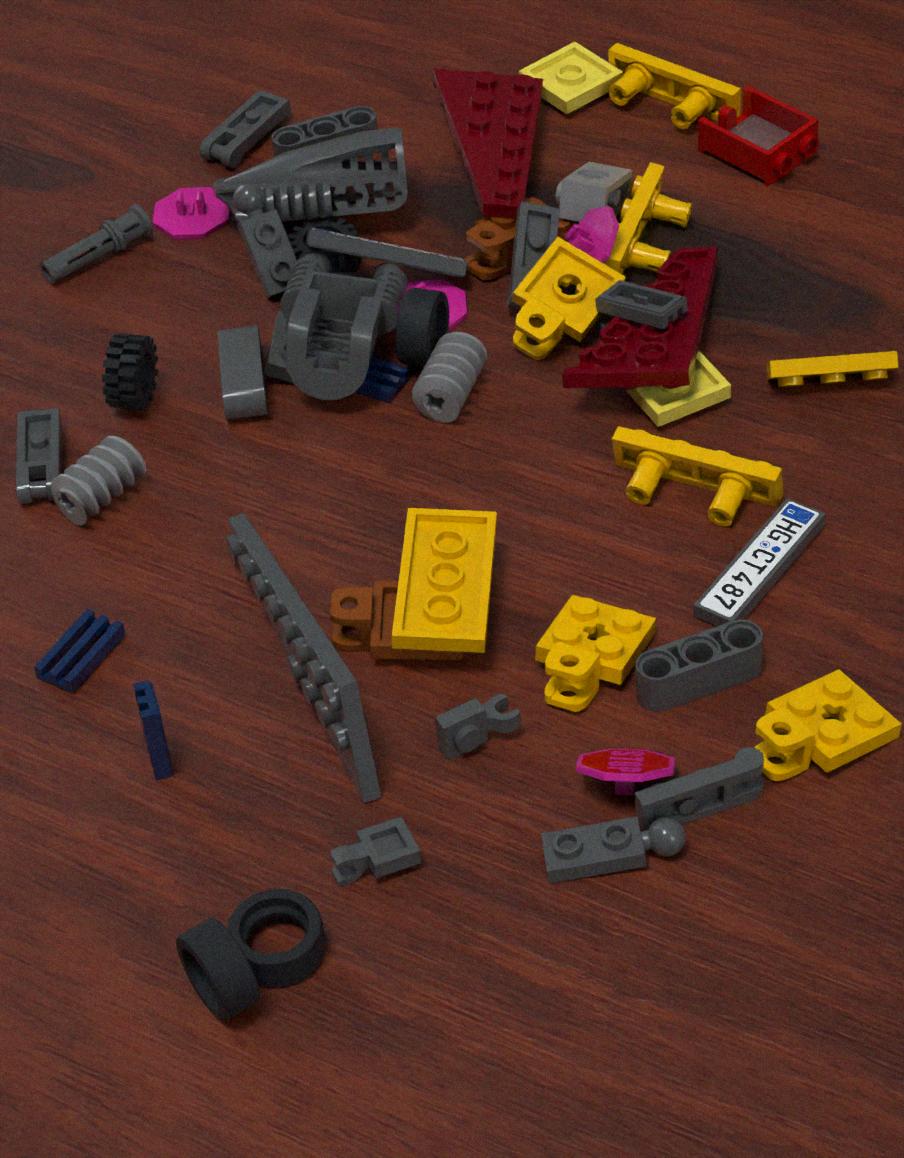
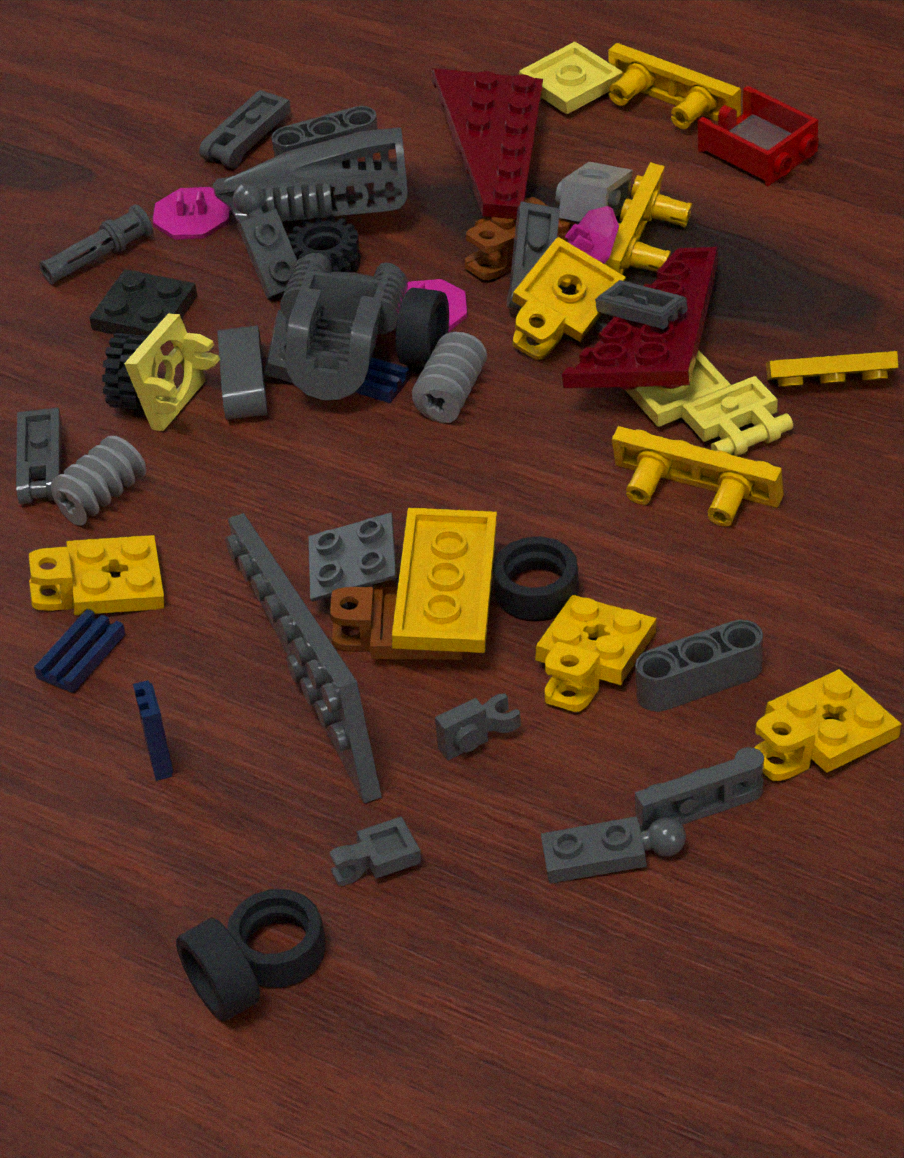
dark grey tile [306,228,468,277] -> none
dark pink piece [576,748,675,795] -> none
tile [693,498,826,626] -> none
none -> yellow plate [29,535,164,615]
none -> pearl dark grey plate [89,269,197,345]
none -> light yellow piece [124,313,220,431]
none -> dark grey hinge [308,512,397,610]
none -> black tyre [493,536,579,620]
none -> light yellow plate [682,376,793,456]

